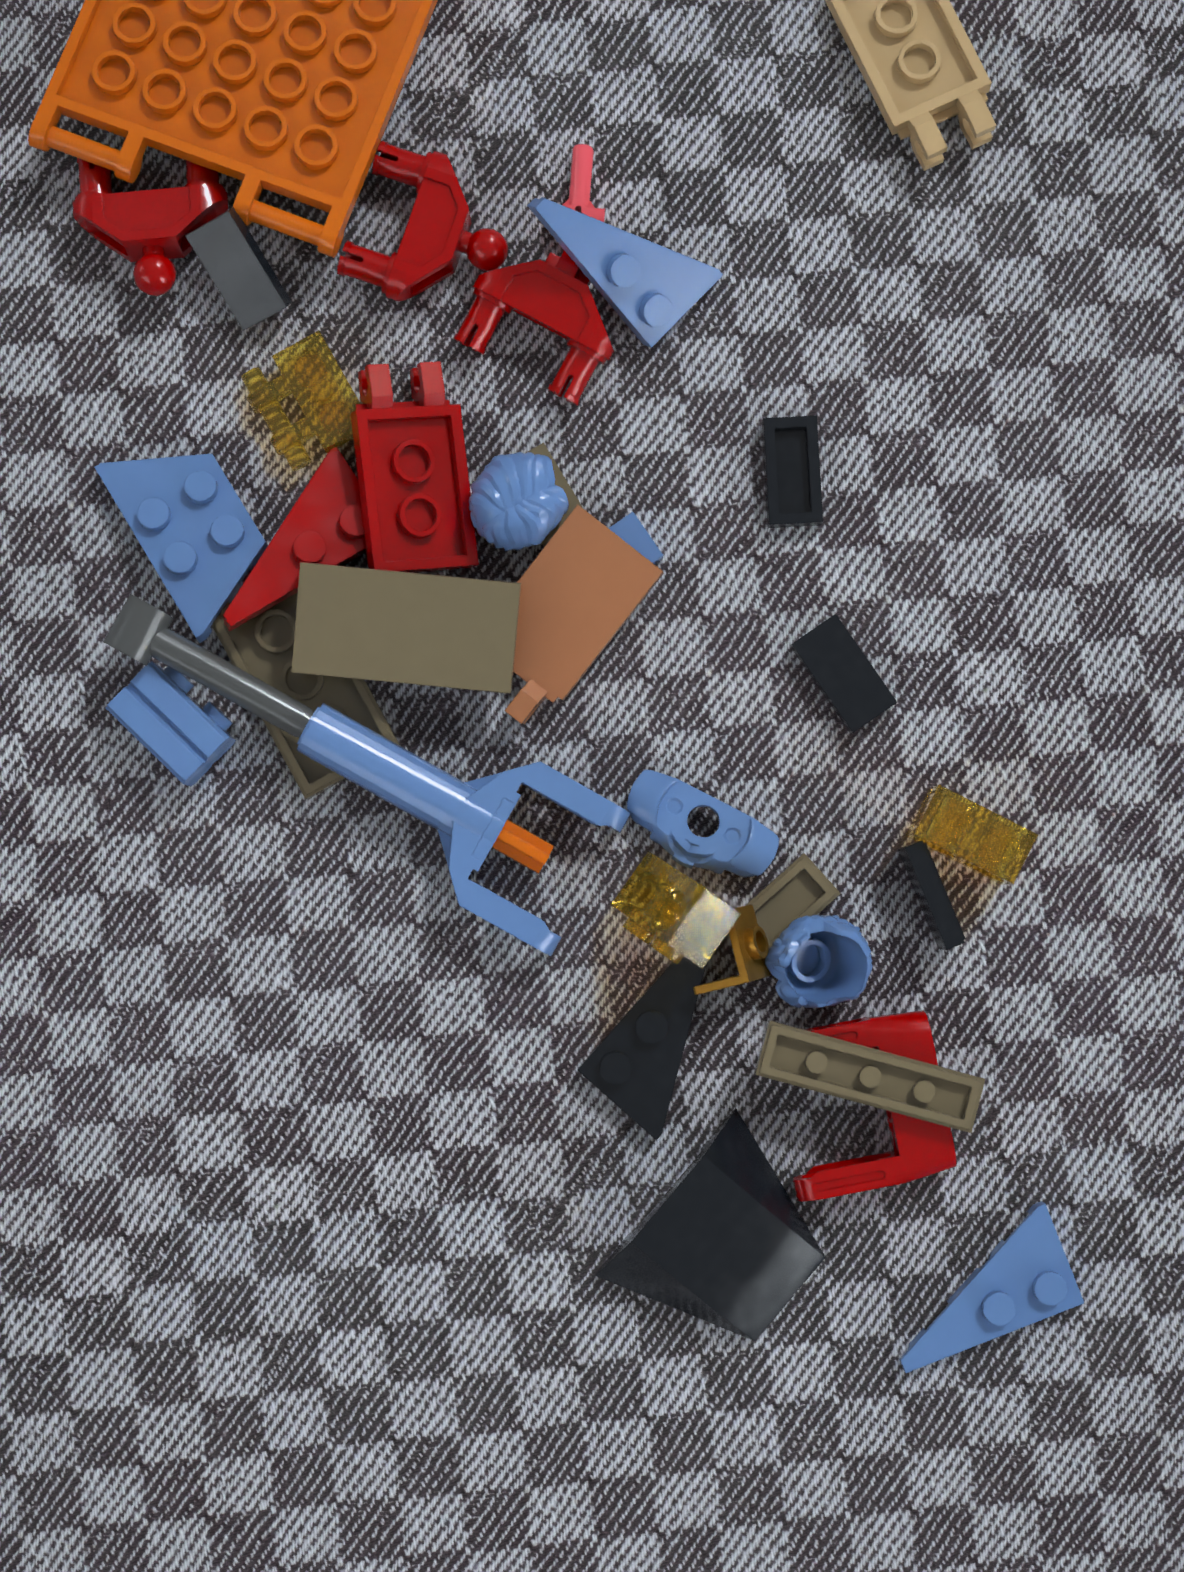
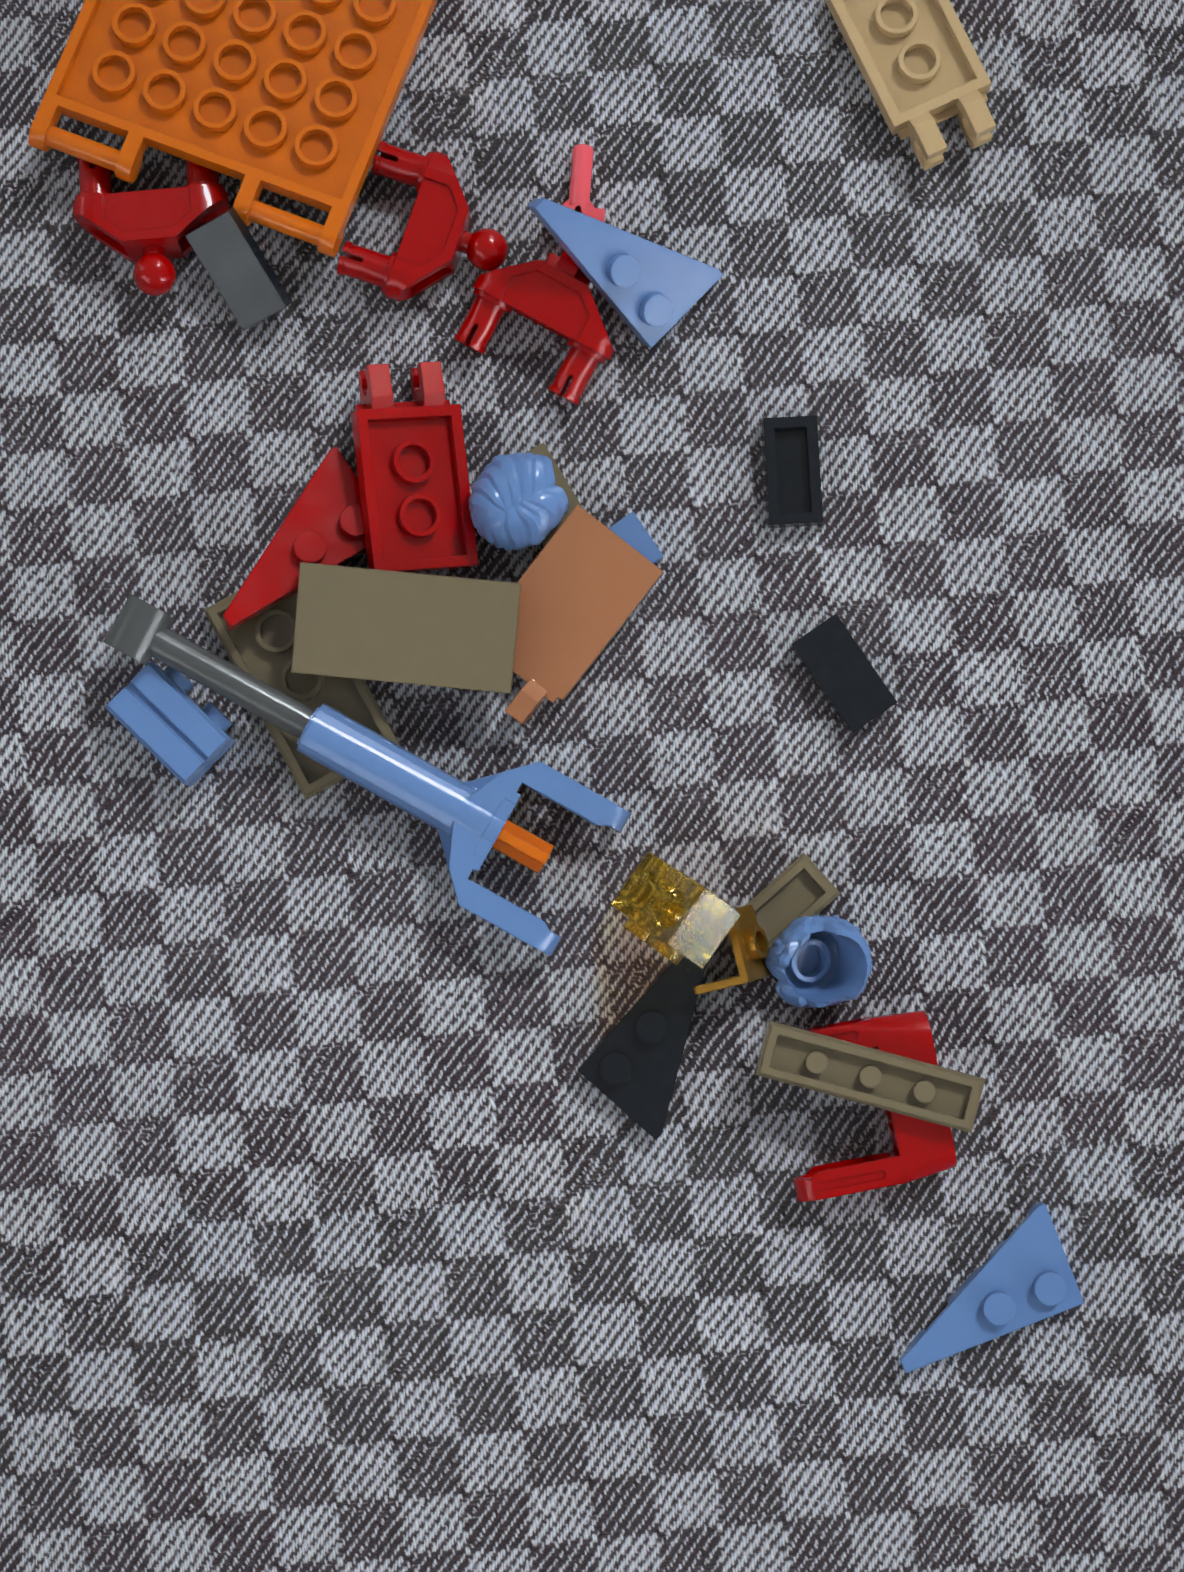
medium blue wing [94,454,268,643] -> none
clear yellow plate [241,330,360,471] -> none
black wedge [595,1108,826,1341] -> none
medium blue piece [627,770,779,878] -> none
black tile [897,840,966,950] -> none
clear yellow brick [905,785,1038,885] -> none

